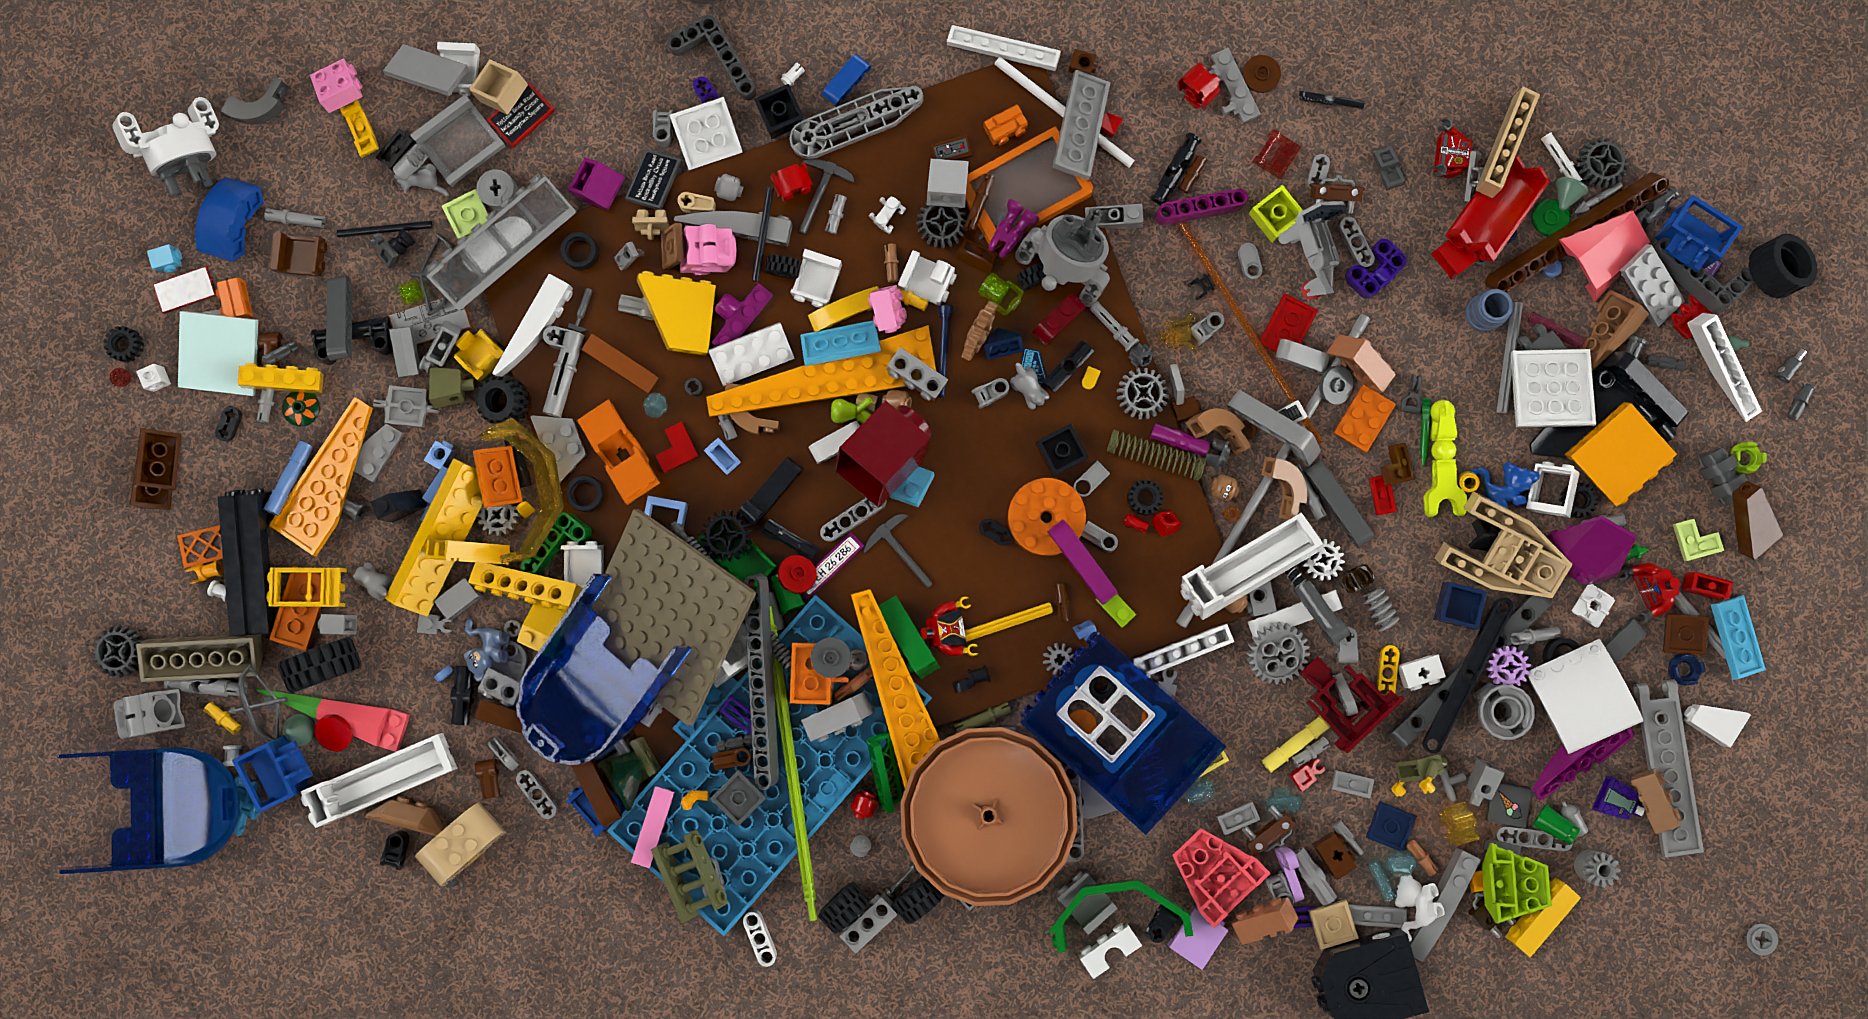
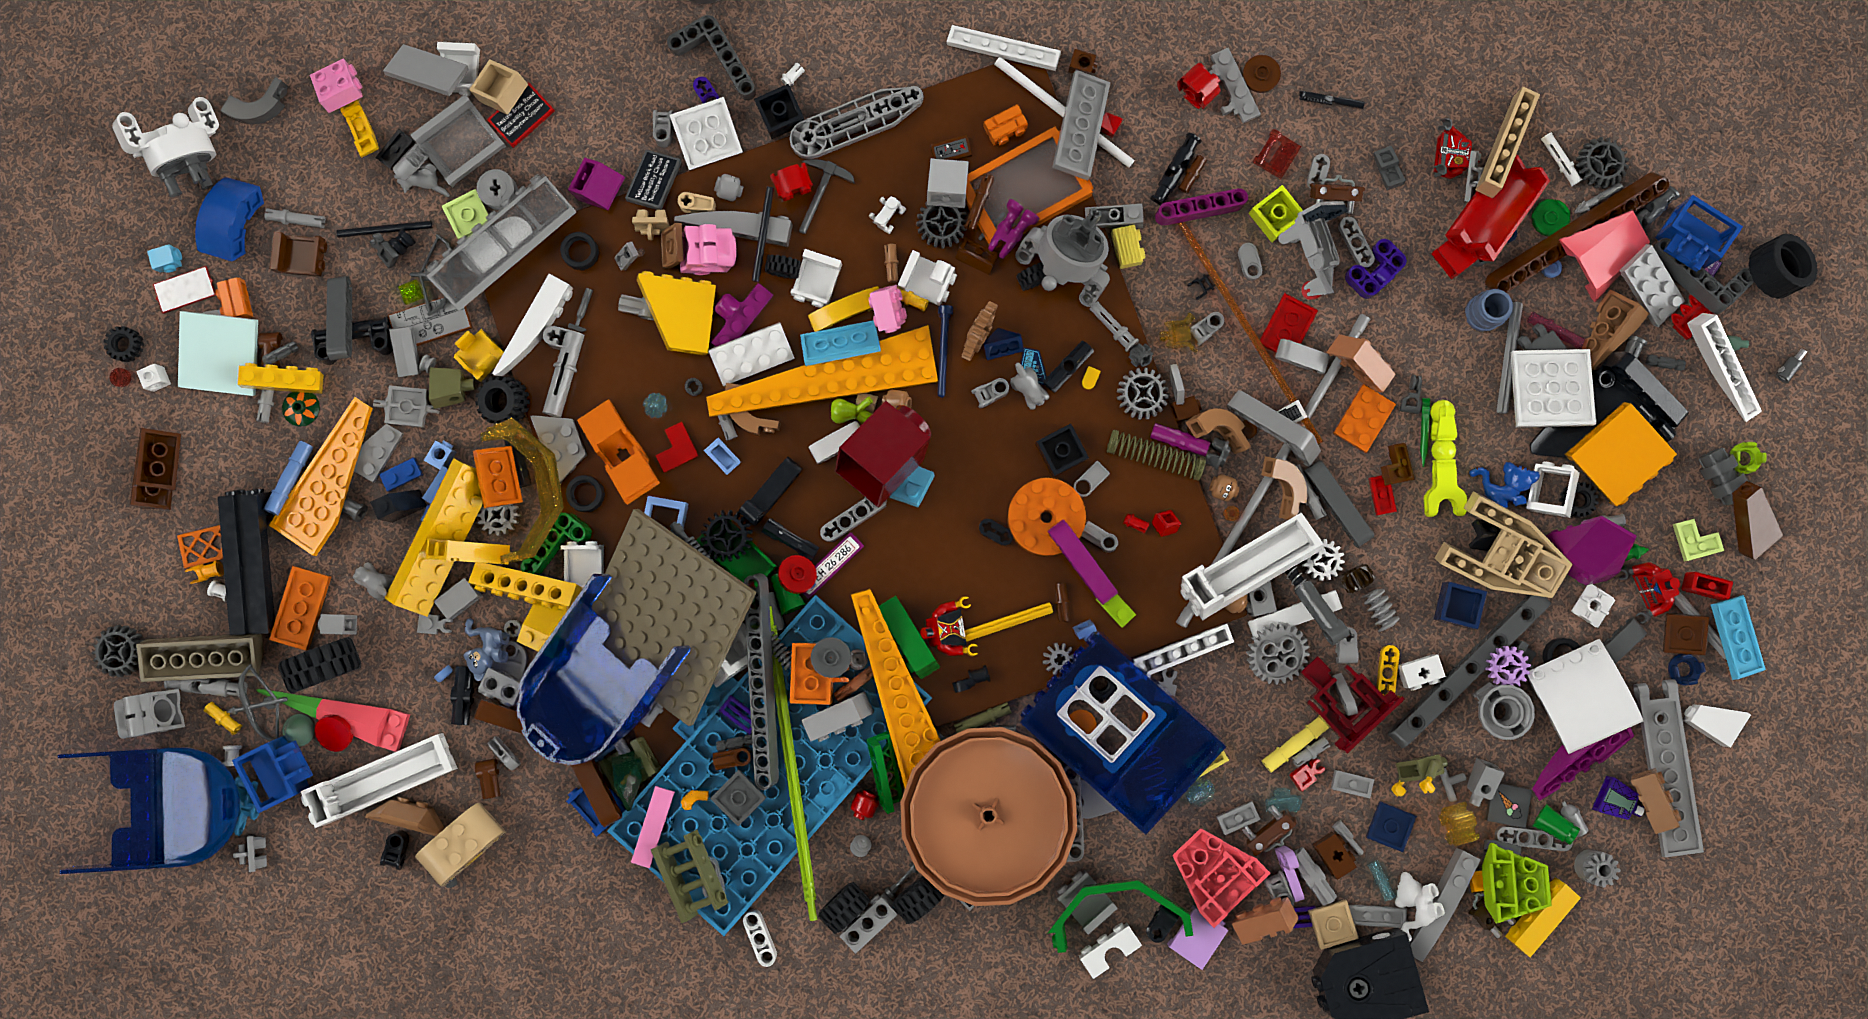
black beam [215,406,242,442] -> none
yellow door [267,567,347,607] -> none
light grey brick [425,320,462,366] -> none
yellow piece [516,501,536,519] -> none
light grey beam [516,770,558,819] -> none
dark orange slope [581,334,659,393] -> none
blue beam [822,53,871,107] -> none
light grey pin [825,194,847,235] -> none
dark grey piece [864,514,933,588] -> none
light grey brick [886,347,948,401] -> none
clear neon green piece [978,272,1024,315] -> none
dark red brick [1032,293,1087,346] -> none
black tyre [1127,479,1164,515] -> none
piece [1319,366,1353,404] -> none
clear light blue head [1386,850,1417,877] -> none
nougat axle [1406,840,1439,876] -> none
black beam [1422,598,1514,753] -> none
yellow brick [1458,471,1480,492] -> none
light grey pin [1510,626,1561,645] -> none
sand green hat [1556,177,1588,211] -> none
light grey gear [1745,923,1778,956] -> none
dark grey axle [1787,383,1816,421] -> none
none -> light grey hips [233,835,267,872]
none -> blue plate [379,458,423,492]
none -> light yellow brick [1111,225,1145,269]

